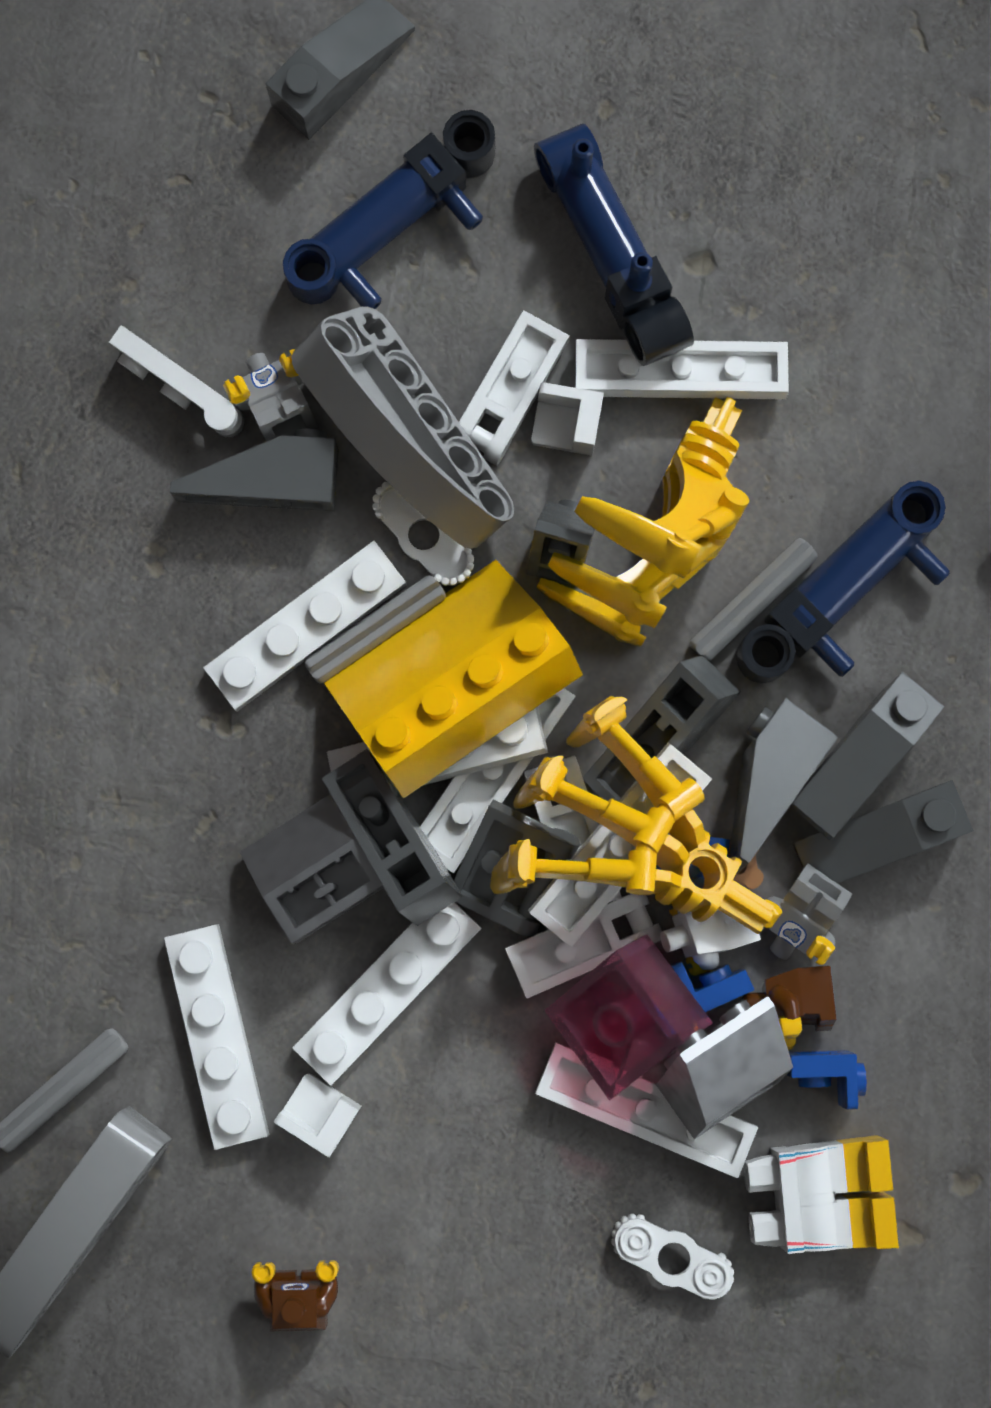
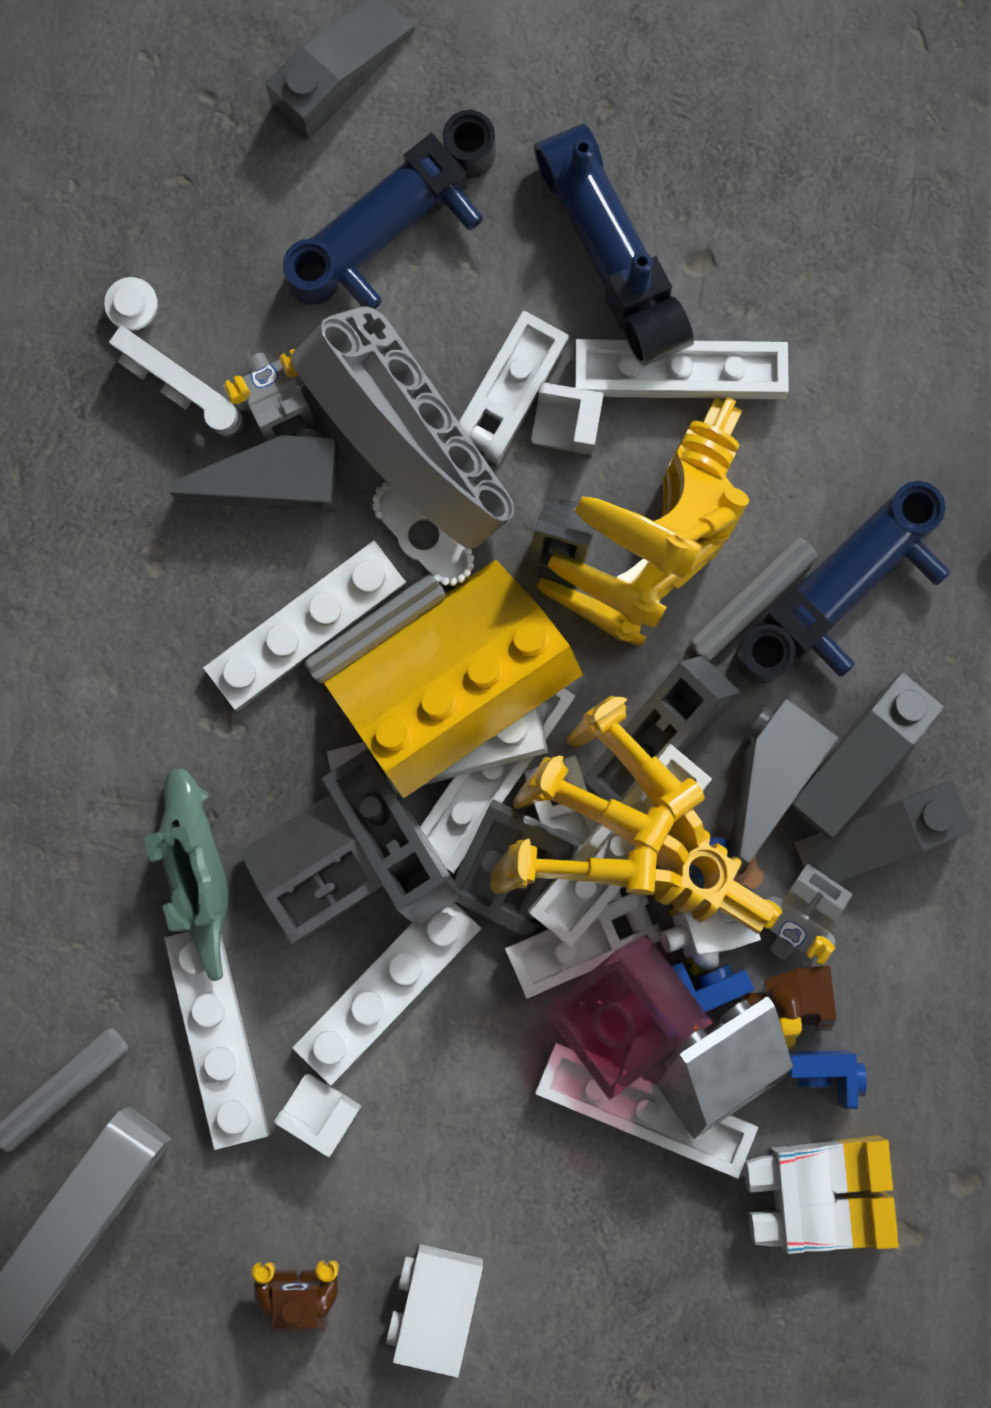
white piece [611,1214,734,1300] -> none
none -> white plate [104,277,158,331]
none -> sand green animal [143,768,228,981]
none -> white brick [386,1244,483,1378]

